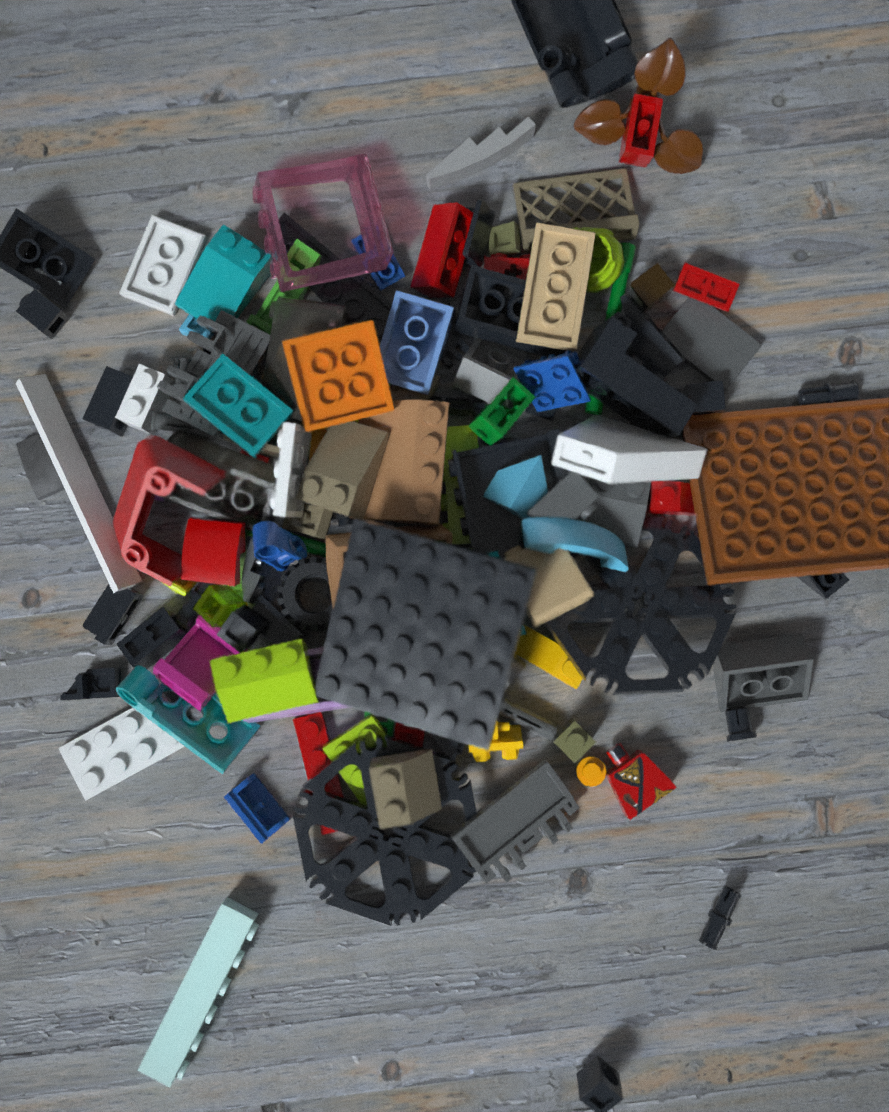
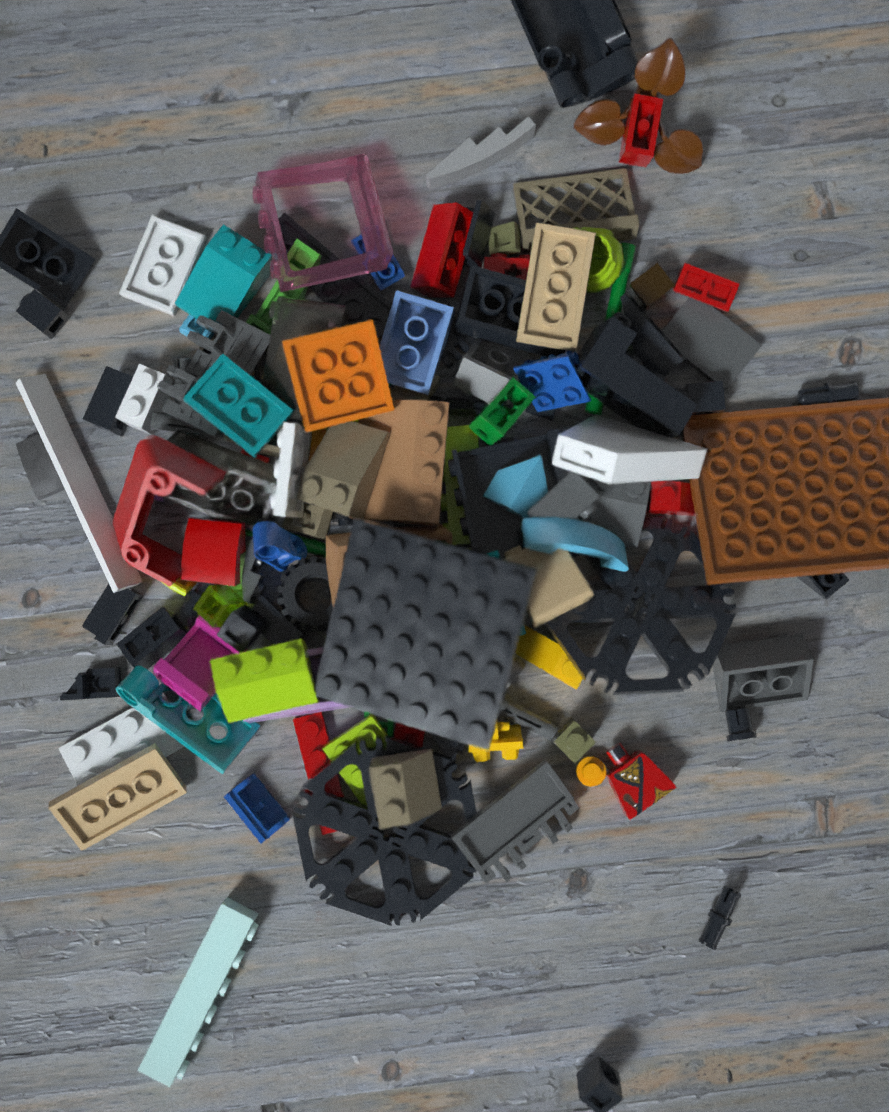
none -> tan plate [48,743,187,851]

